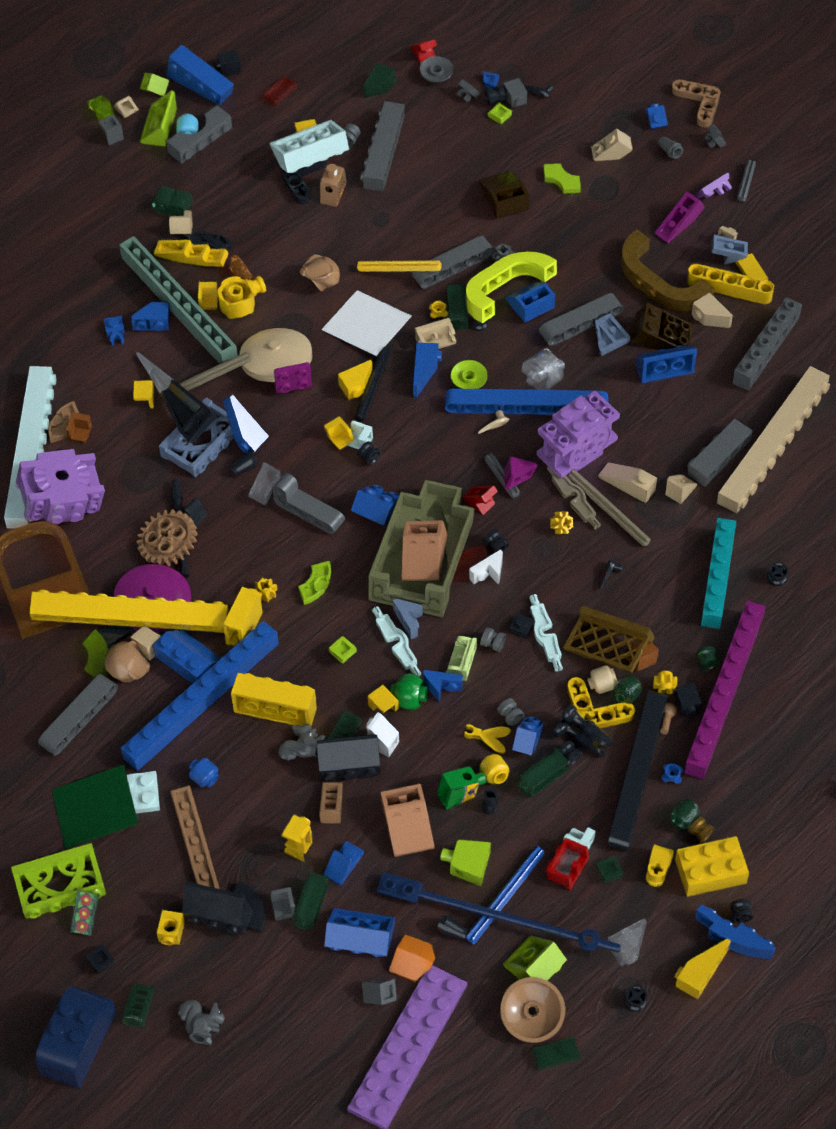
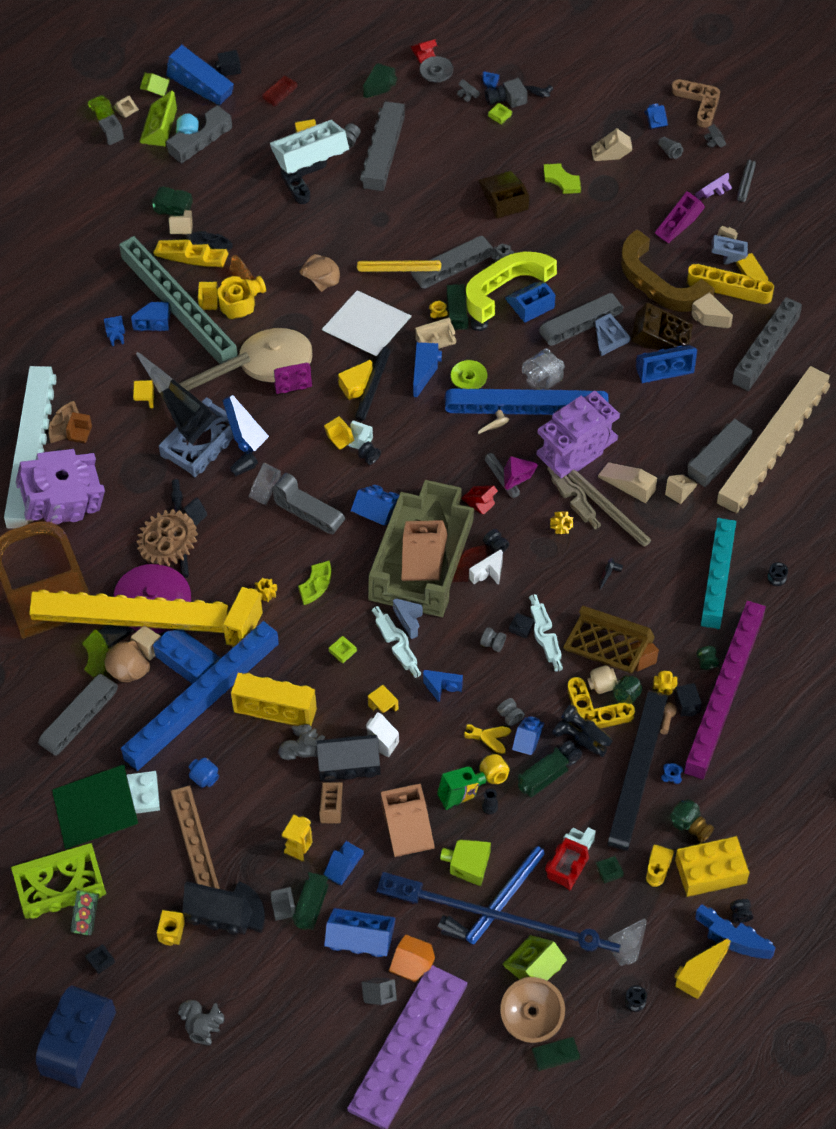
clear green slope [122,983,155,1028] -> none
medium nougat torso [320,164,347,207] -> none
clear green plate [328,711,362,739] -> none
green plant [390,674,428,711] -> none
yellowish green hinge [446,636,477,681] -> none

